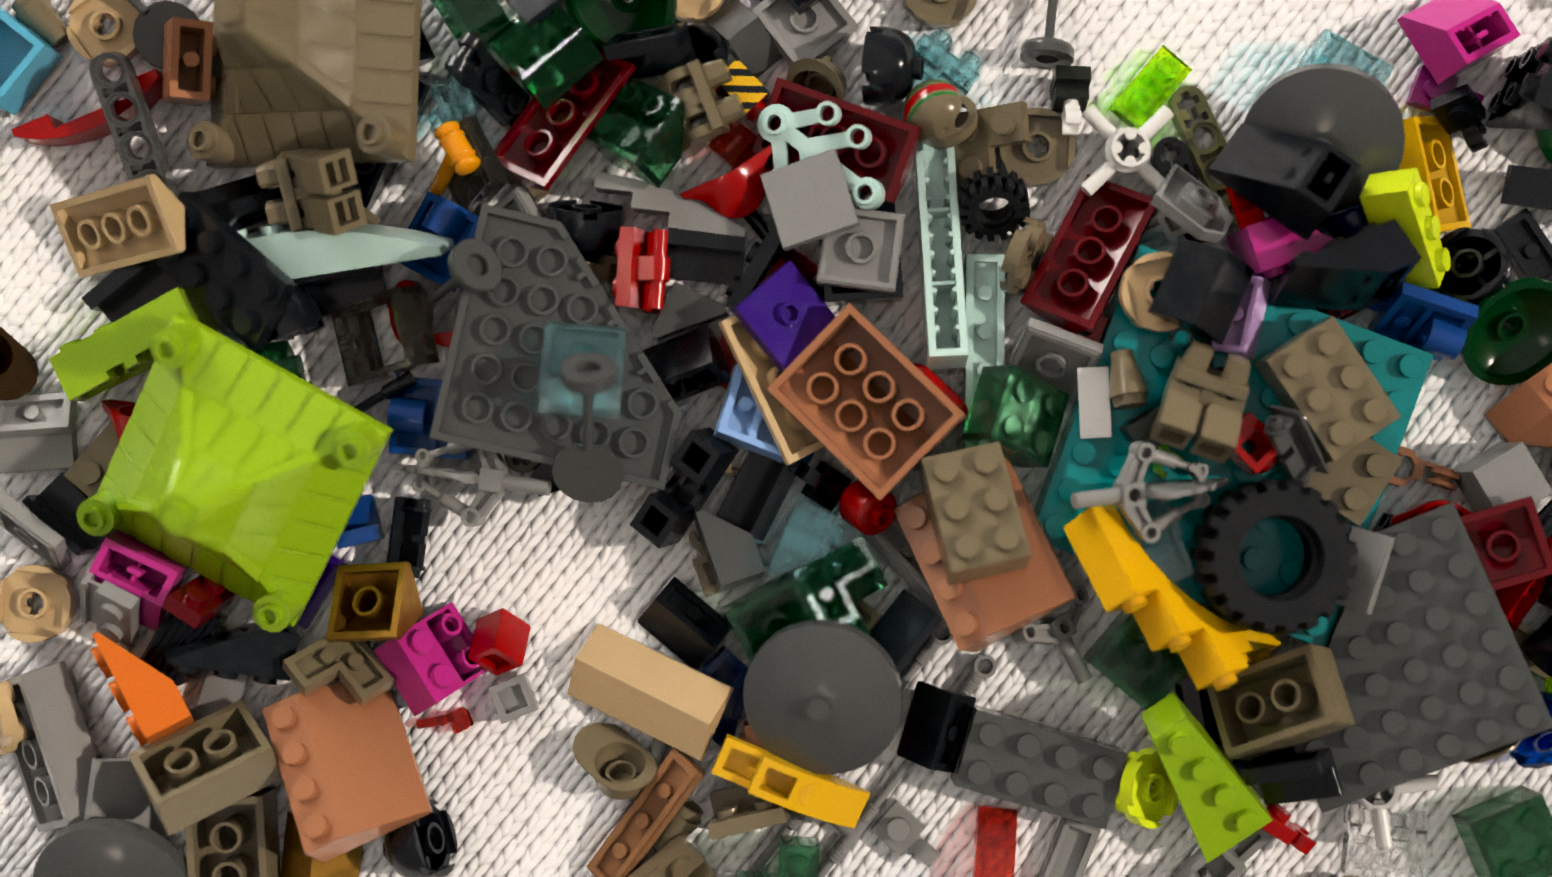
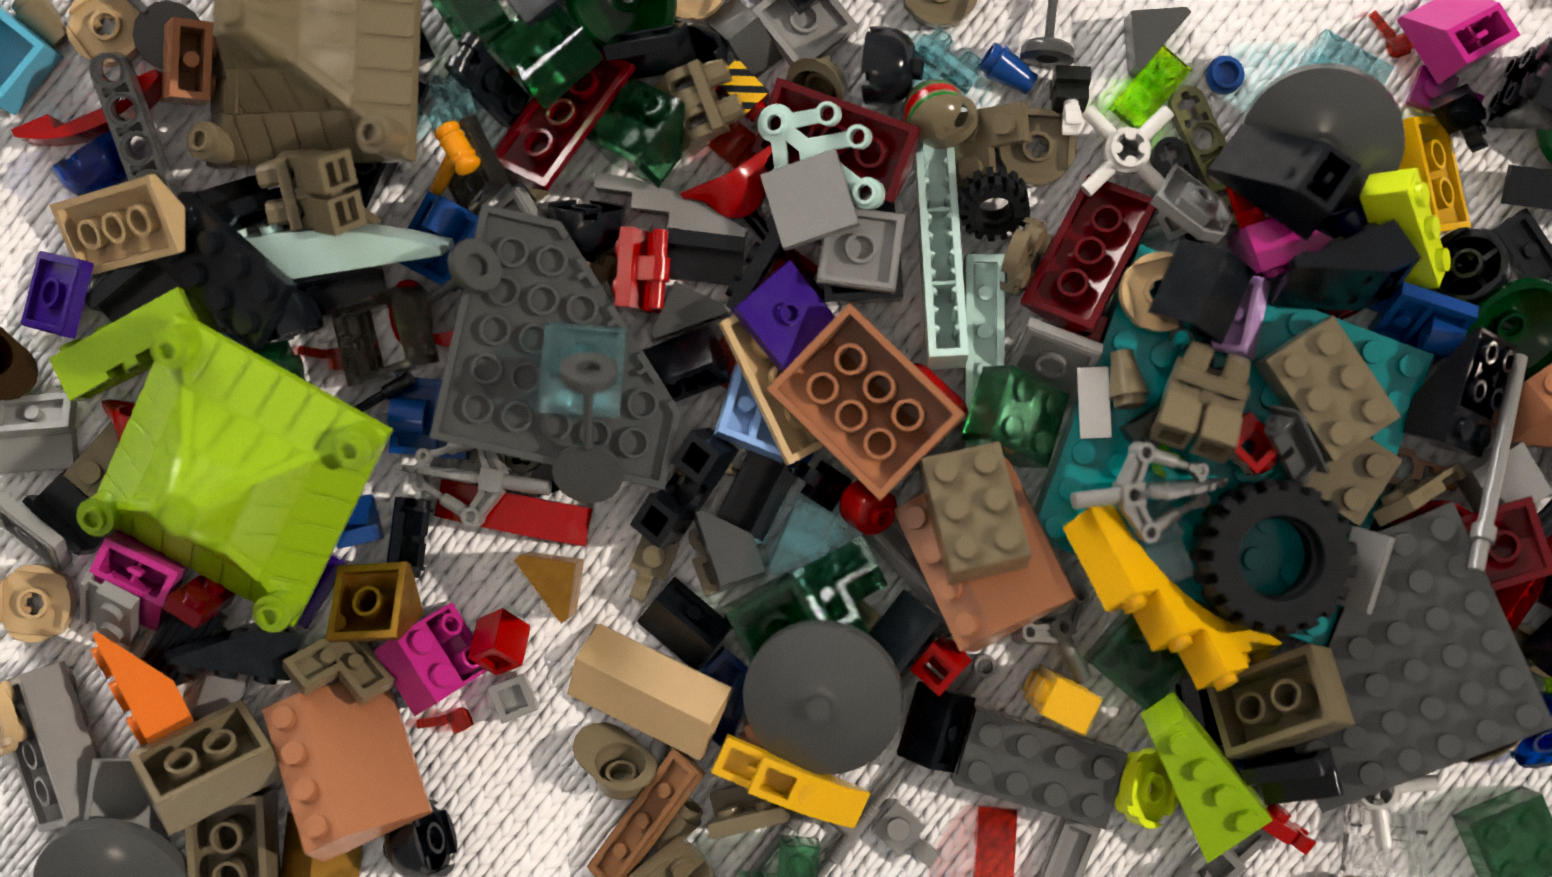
none -> dark purple plate [21,251,94,339]
none -> clear blue cylinder [50,131,133,196]
none -> clear red hand [297,345,352,371]
none -> red slope [434,479,593,546]
none -> pearl gold slope [514,552,584,624]
none -> dark tan plate [629,535,680,602]
none -> red brick [910,634,973,696]
none -> blue cone [978,42,1038,94]
none -> yellow arch [1022,664,1102,736]
none -> dark grey slope [1124,7,1192,79]
none -> blue plate [1205,55,1245,95]
none -> clear red hand [1368,10,1414,58]
none -> dark tan wing [1372,462,1467,527]
none -> black slope [1402,326,1516,458]
none -> light grey bar [1467,353,1528,574]

